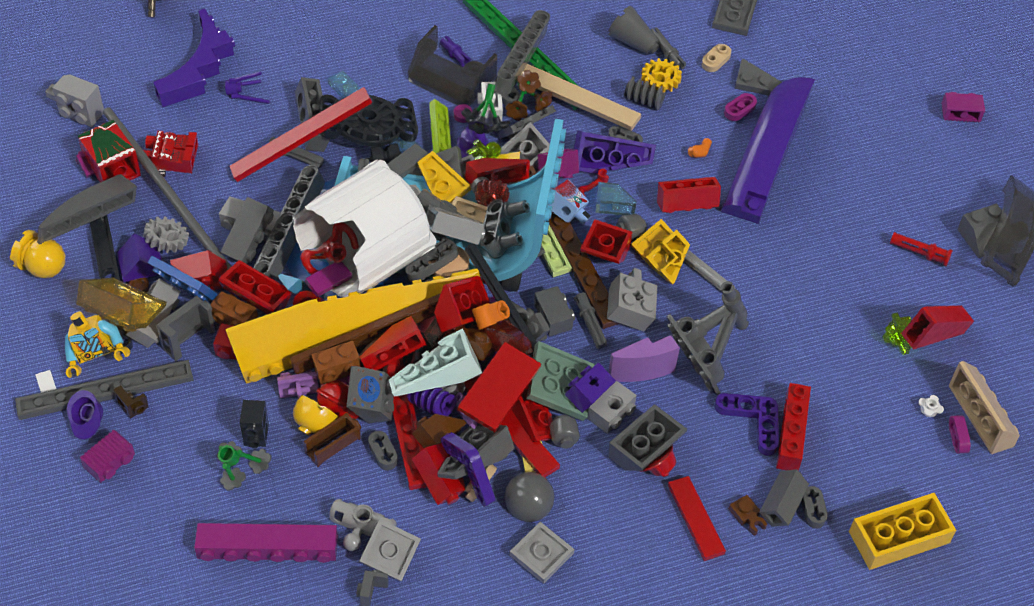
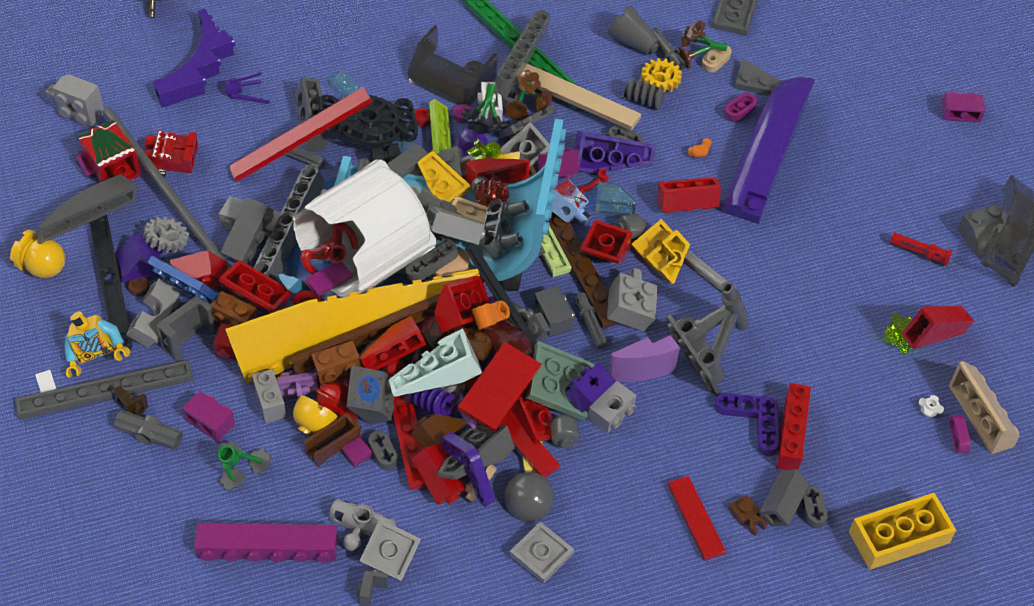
dark purple piece [67,390,103,440] -> none
clear yellow slope [76,278,167,332] -> none
magenta brick [80,430,135,483] -> none
black brick [240,400,269,448] -> none
dark purple pin [439,36,471,67] -> none
dark grey slope [609,404,687,471] -> none
red piece [640,444,676,477] -> none
none -> dark grey piece [114,410,183,450]
none -> magenta brick [182,391,235,442]
none -> light grey brick [252,369,286,424]
none -> magenta tile [341,436,373,467]
none -> red tile [415,108,431,127]
none -> reddish brown plant [678,20,728,69]

